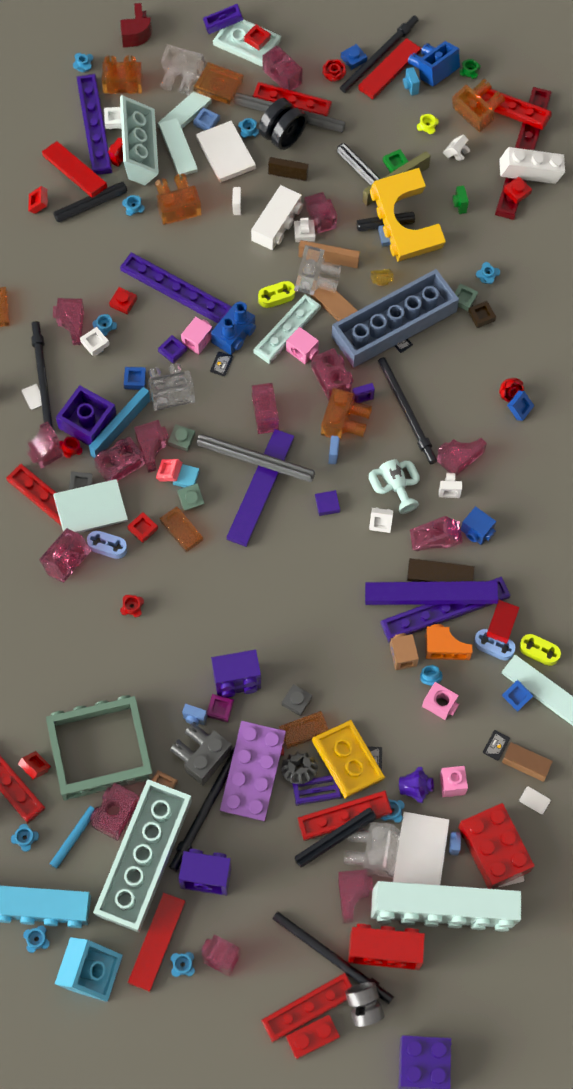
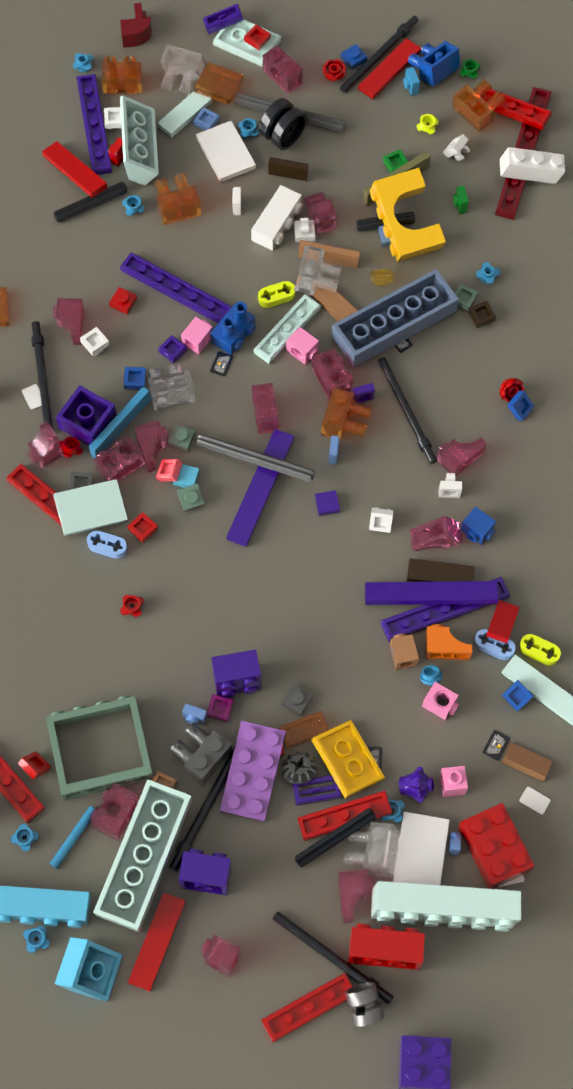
red plate [29,186,48,214] -> none
clear pink brick [39,528,91,583] -> none
dark azure plate [92,314,117,336] -> none
light aqua tile [159,118,198,177] -> none
clear orange tile [160,506,203,552] -> none
dark azure plate [171,952,195,977] -> none
red tile [252,82,332,116] -> none
red plate [286,1015,340,1060] -> none
axle [337,143,381,185] -> none
light aqua piece [369,459,420,514] -> none
red plate [503,177,532,204] -> none

